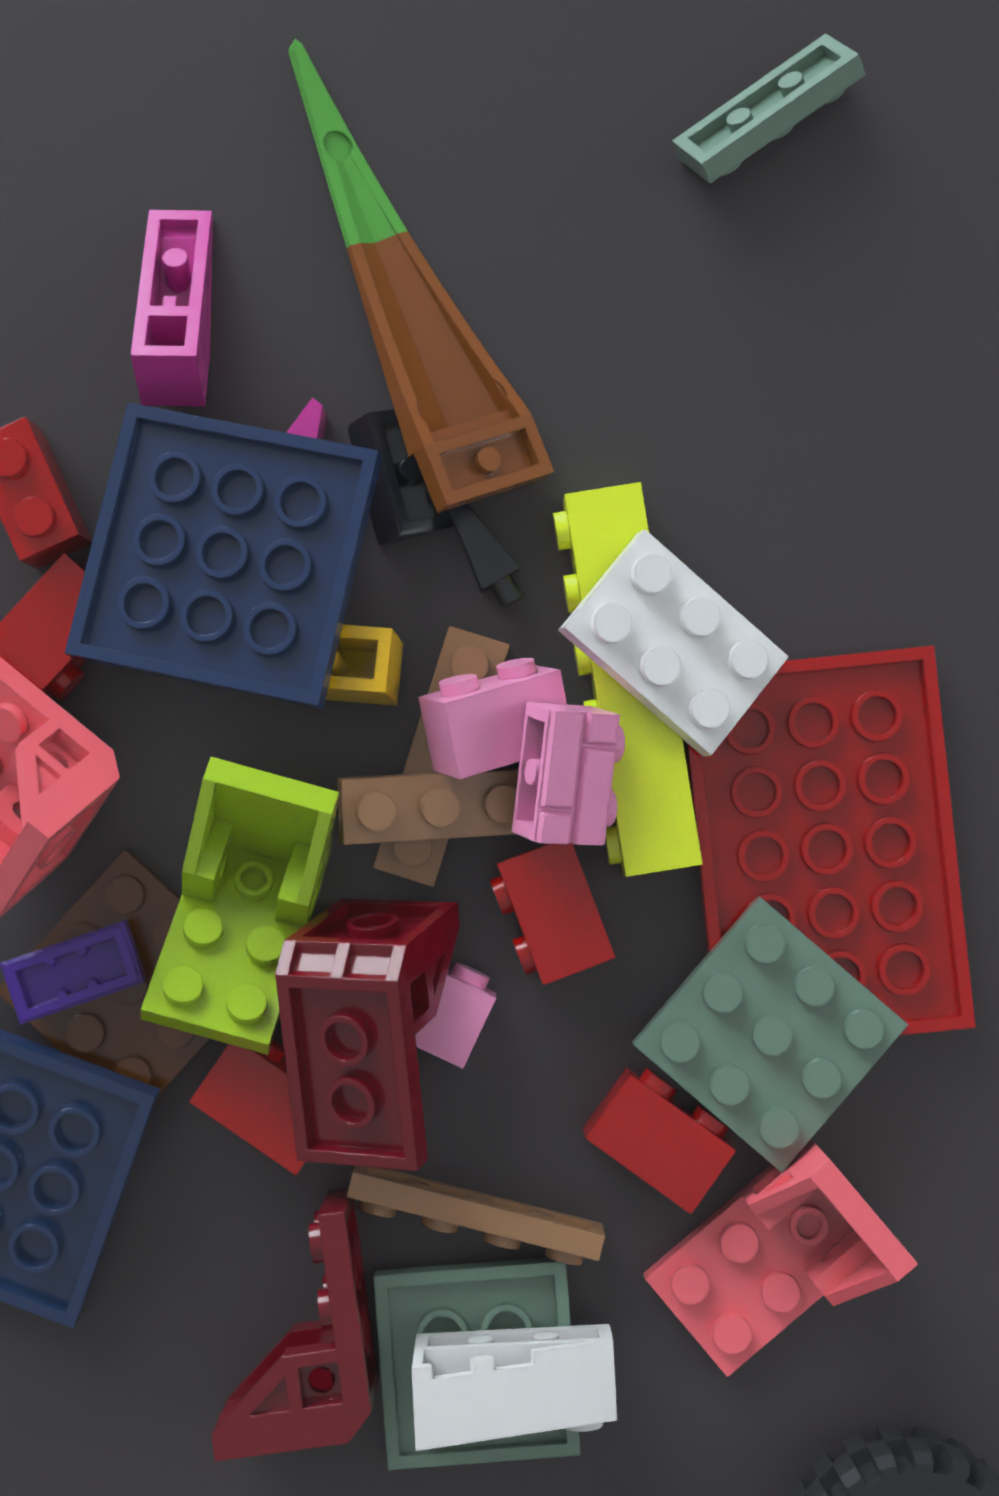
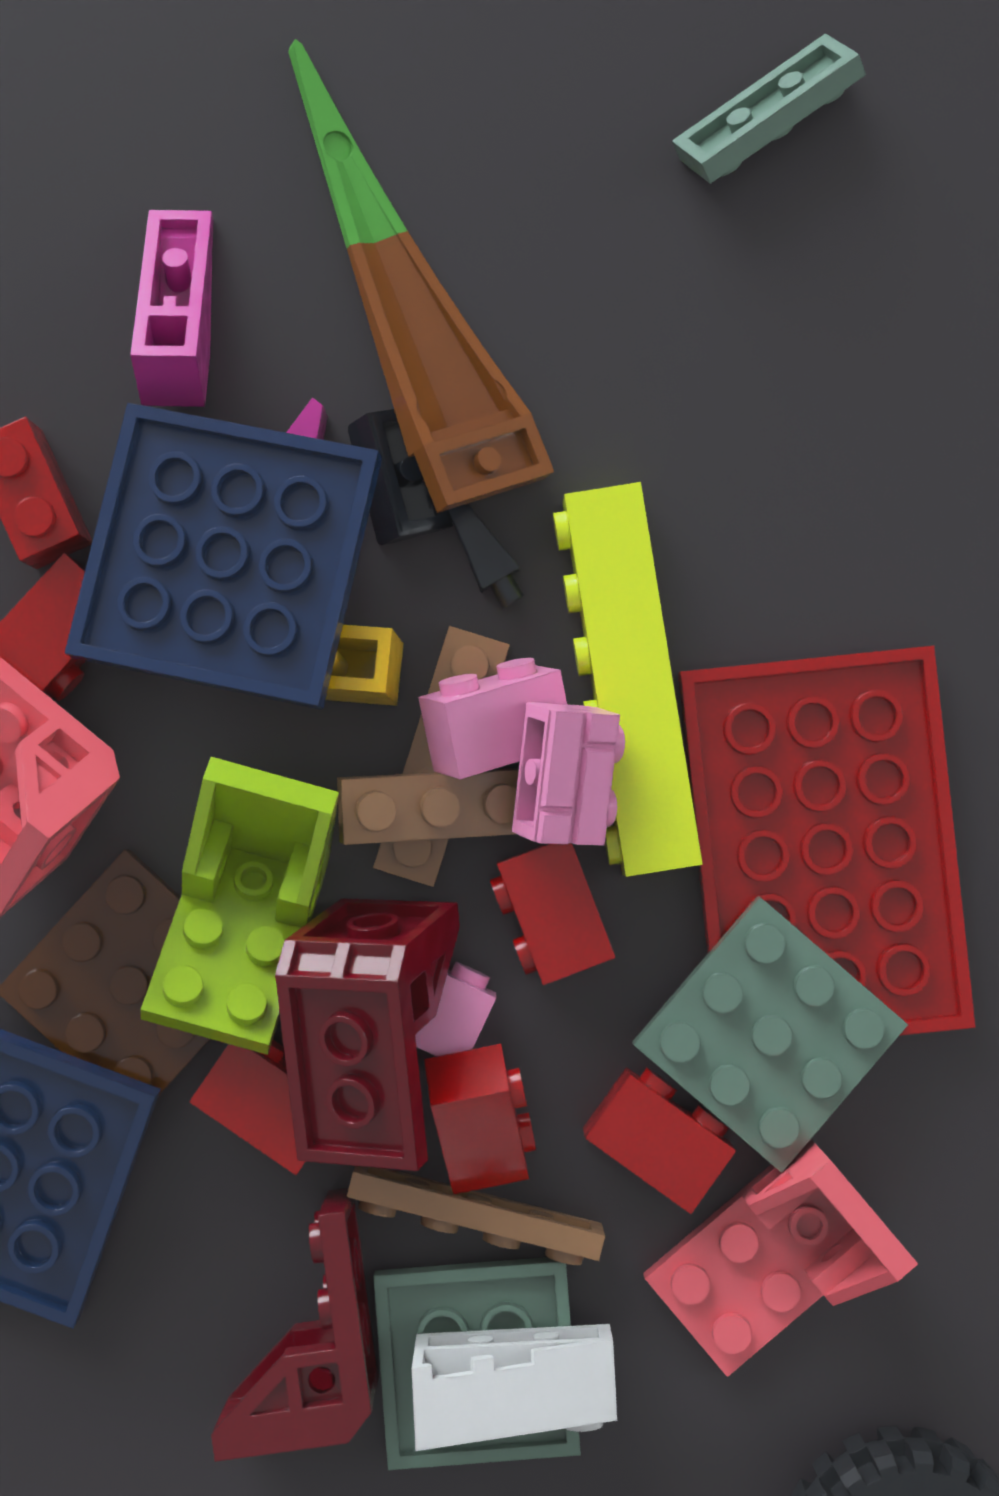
dark purple plate [0,920,148,1025] -> none
white plate [558,529,789,757] -> none
none -> red brick [424,1044,537,1195]

